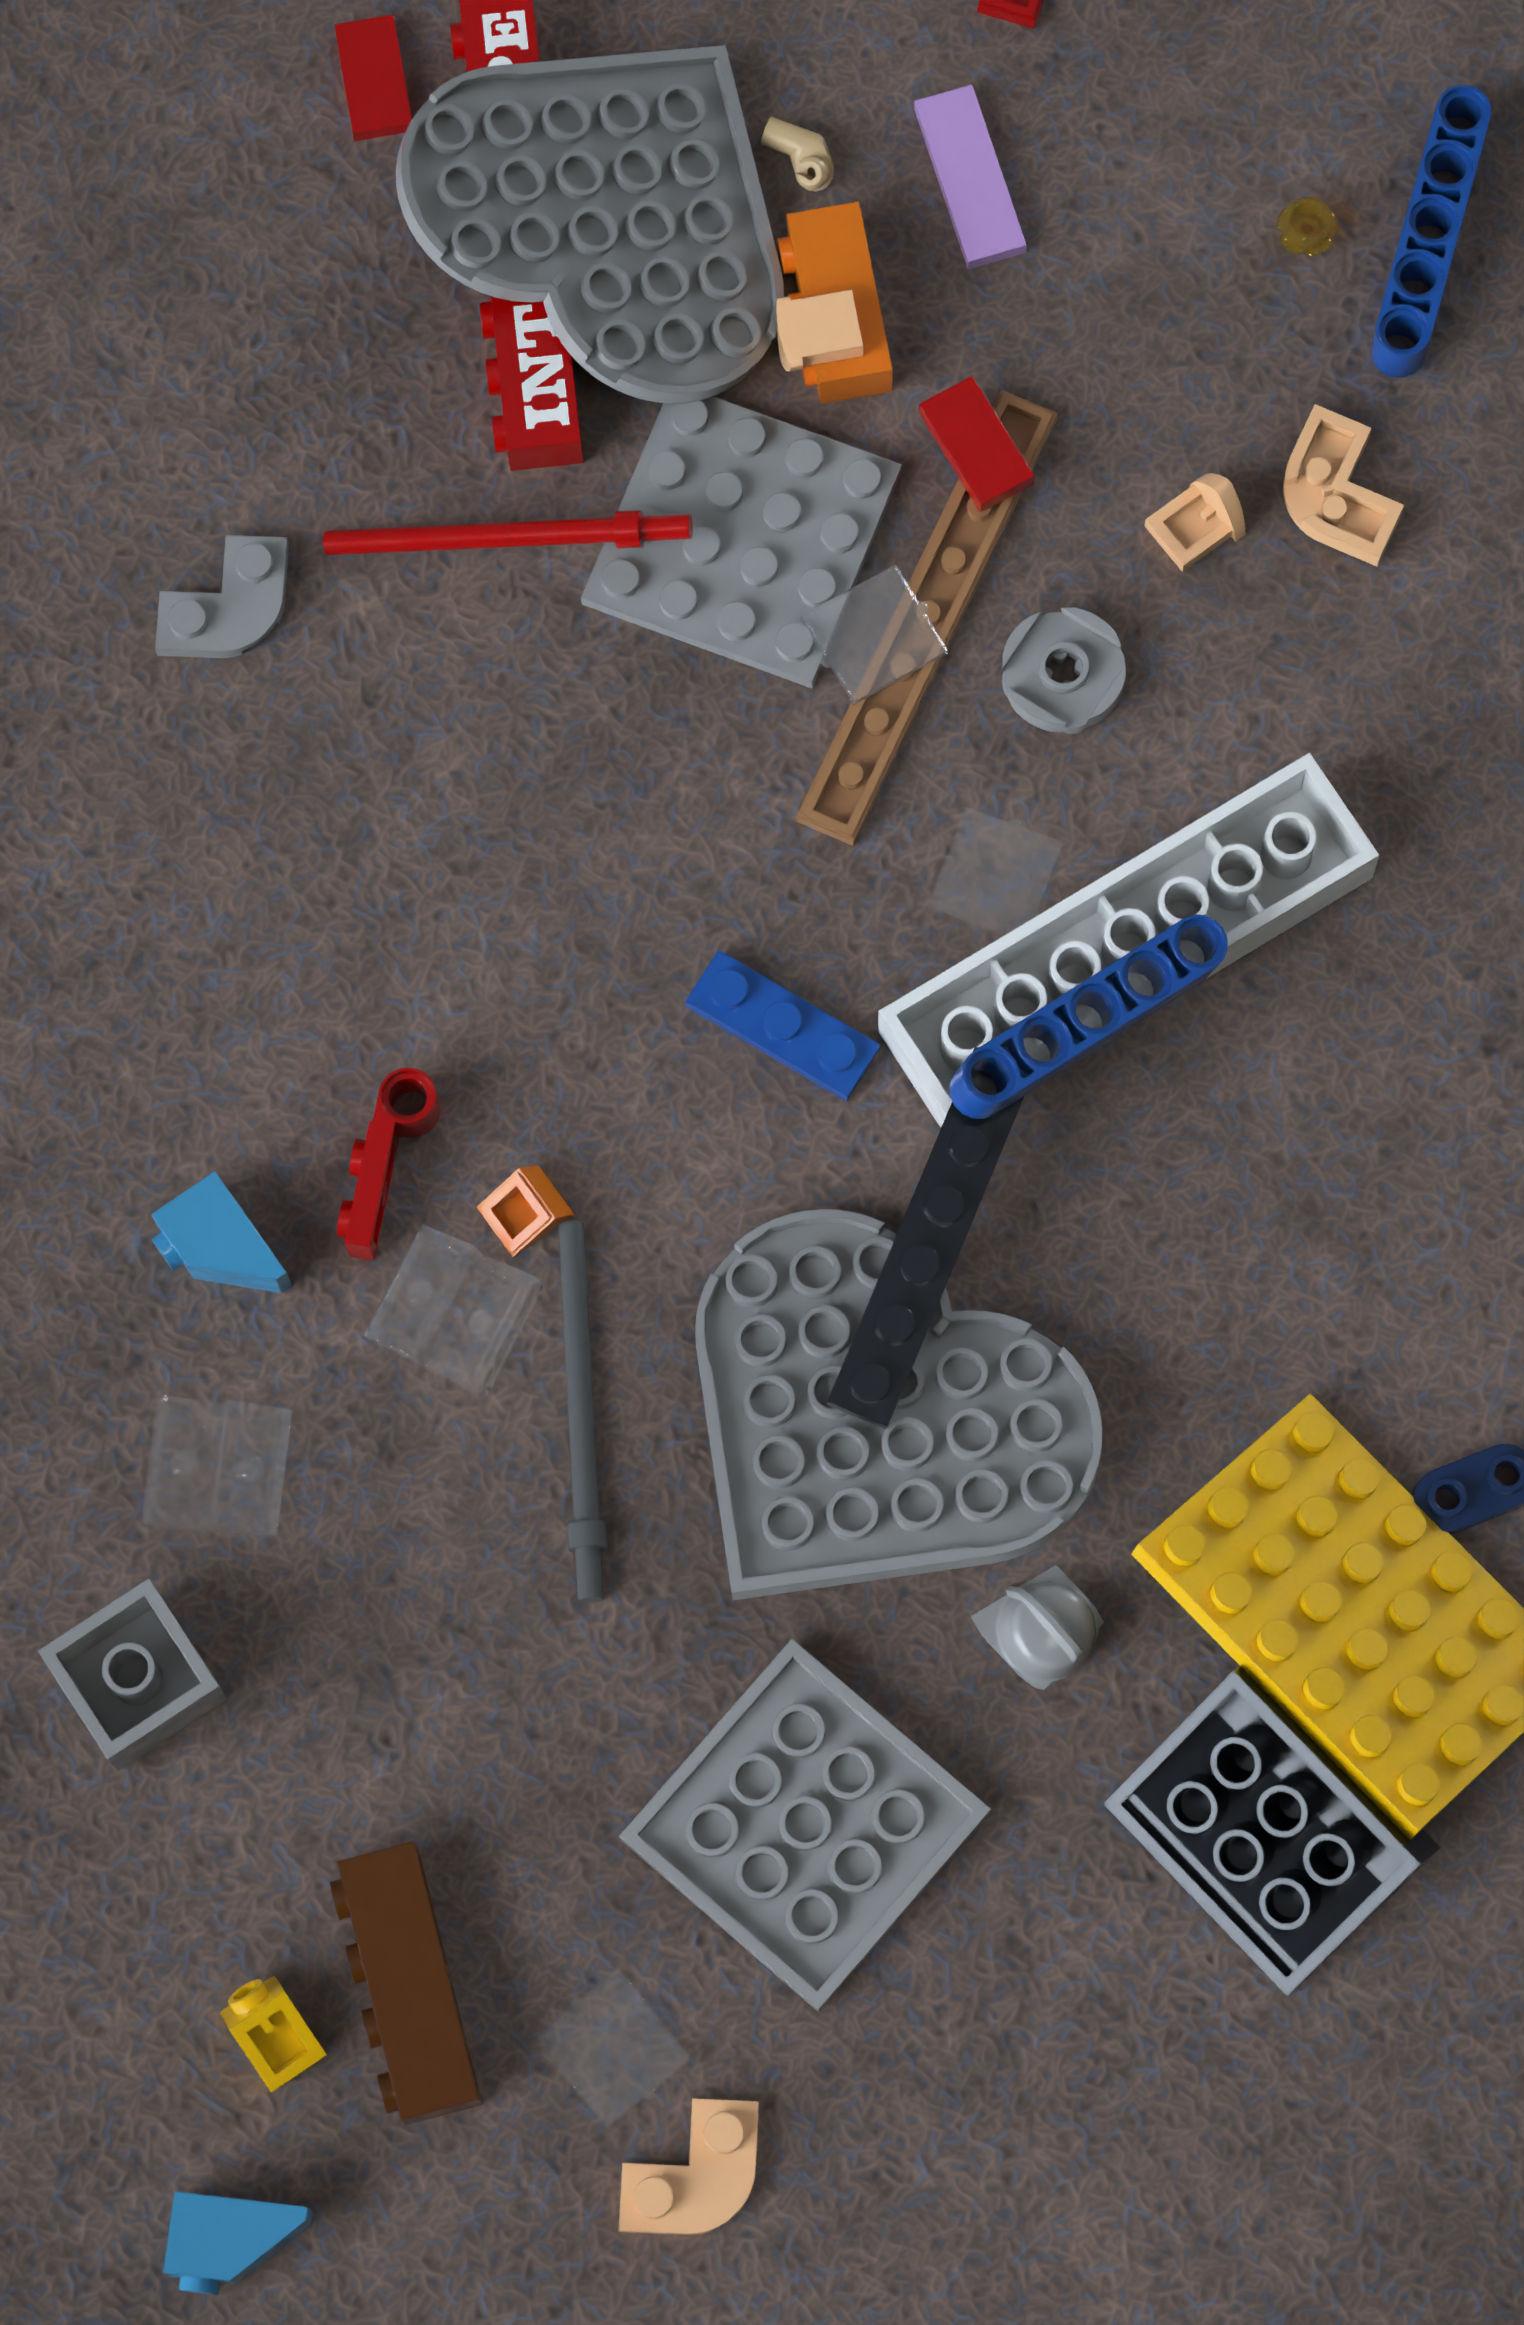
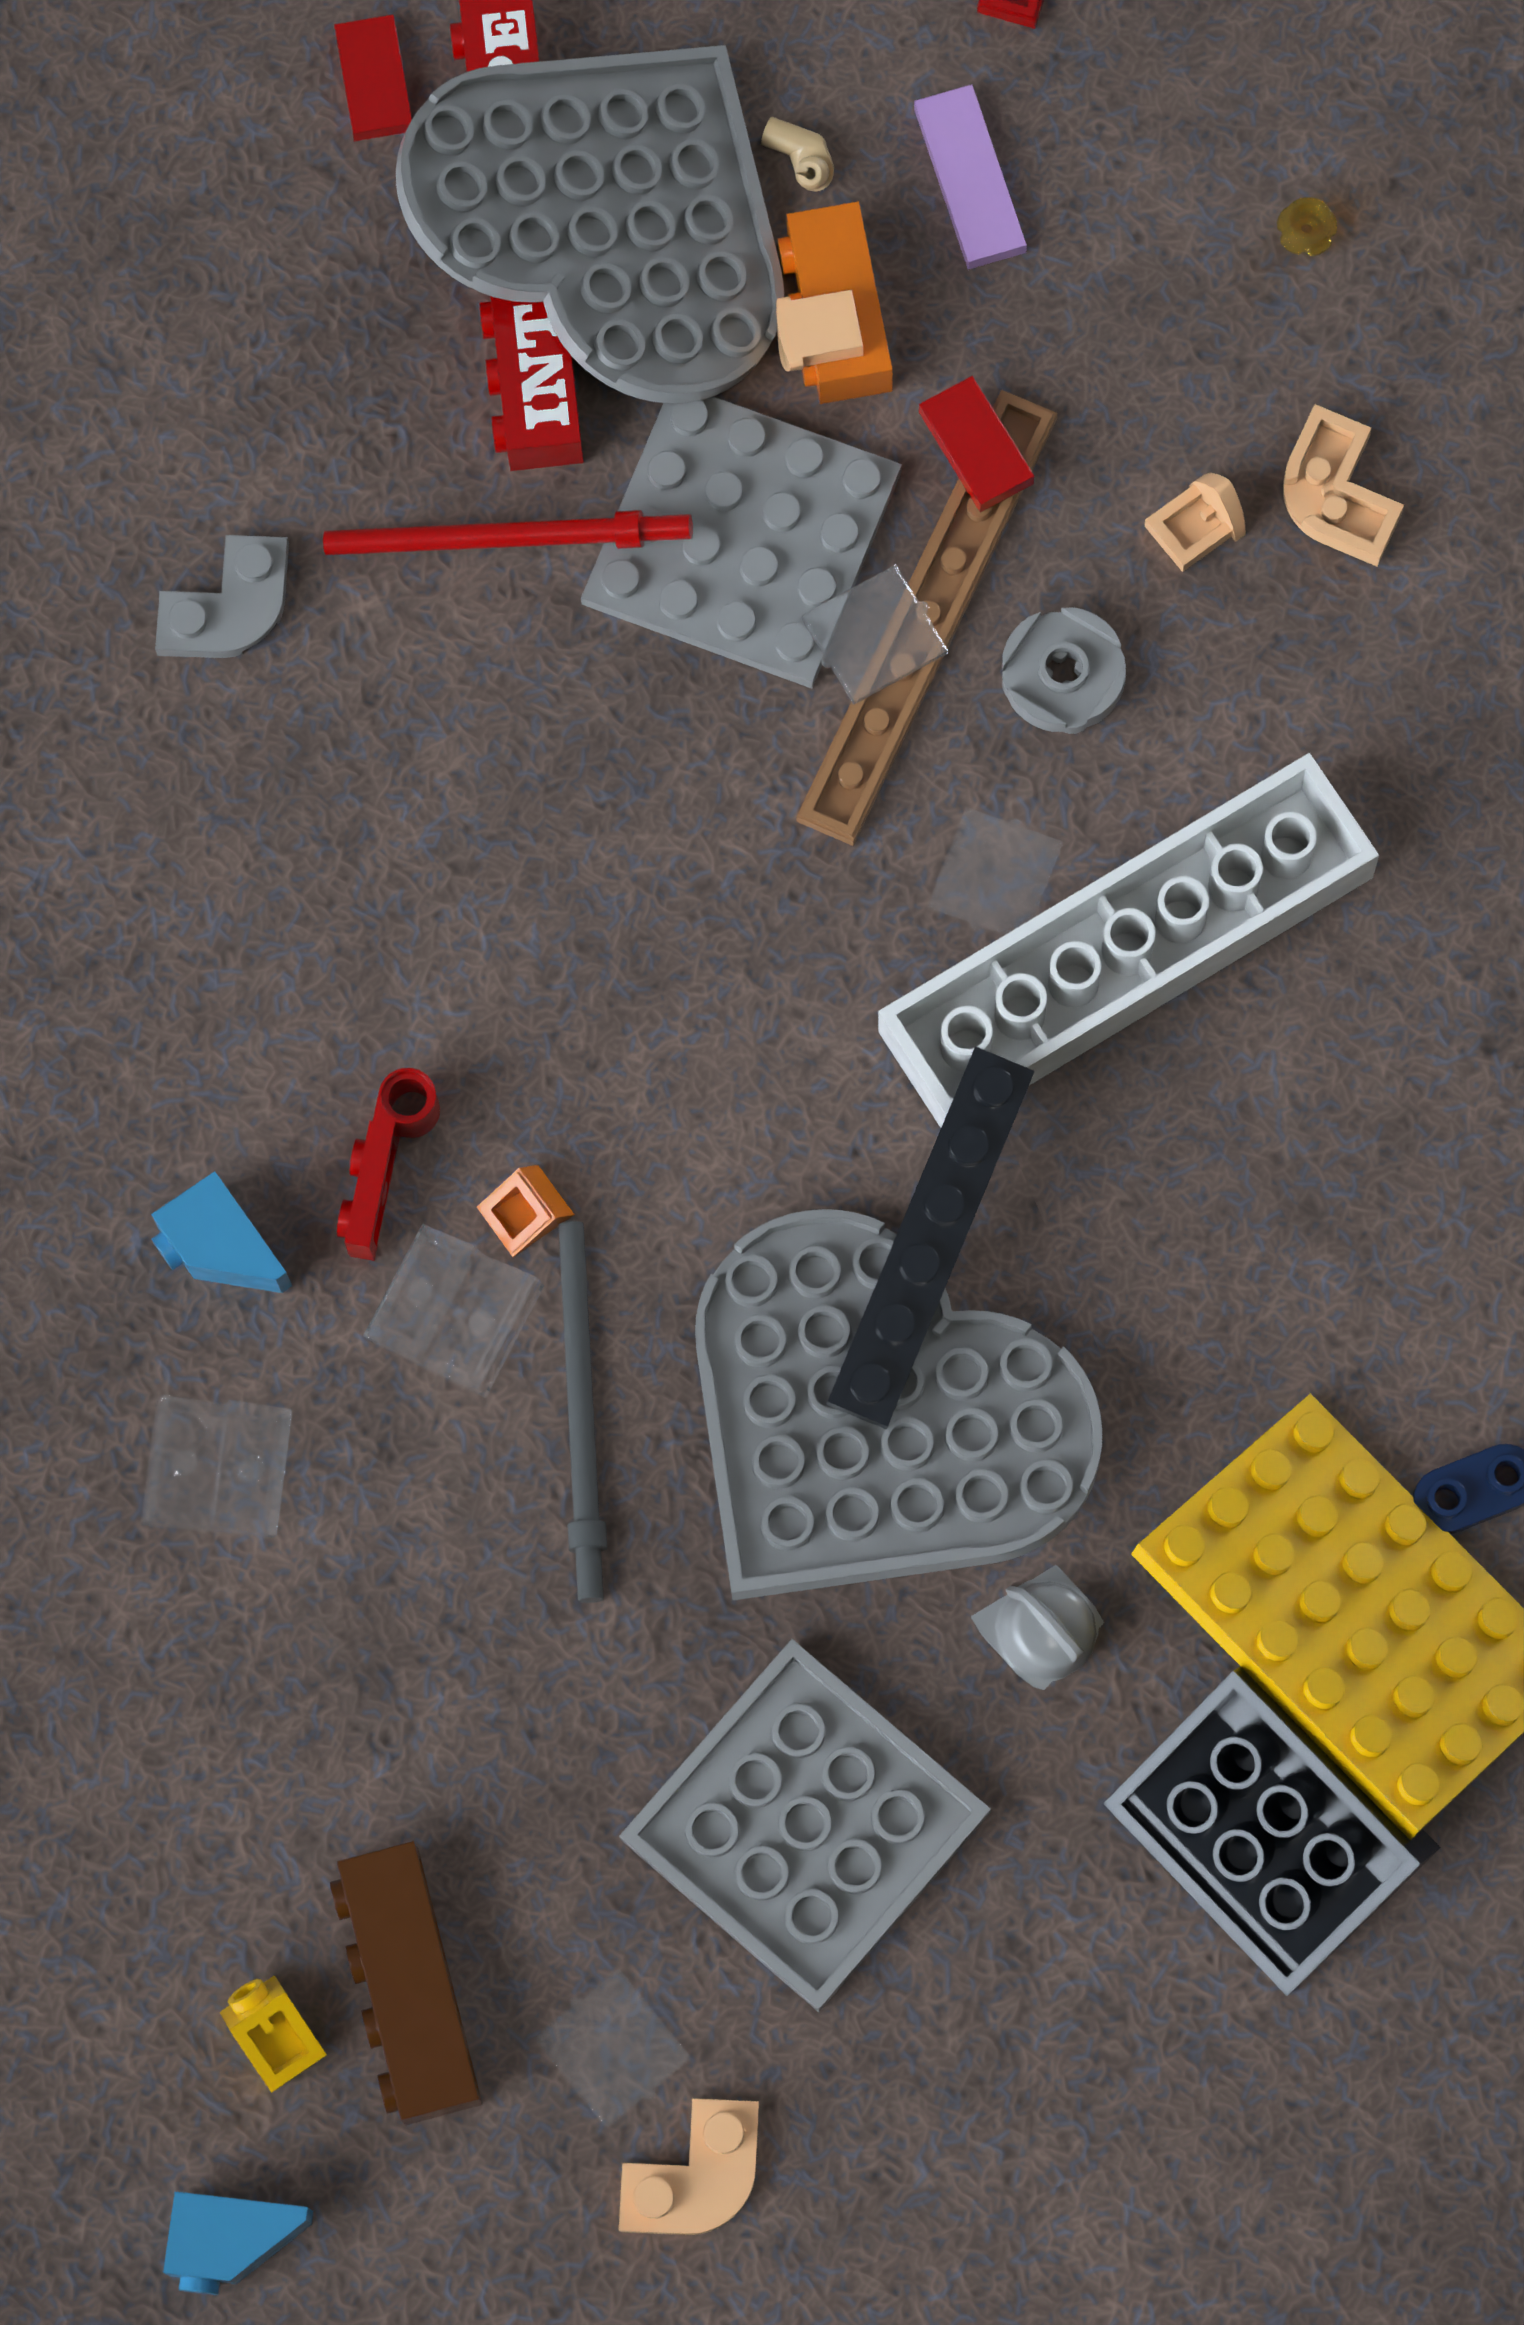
light grey brick [38,1578,228,1771] -> none
blue plate [685,950,880,1101] -> none
blue beam [950,915,1228,1119] -> none
blue beam [1371,85,1491,377] -> none

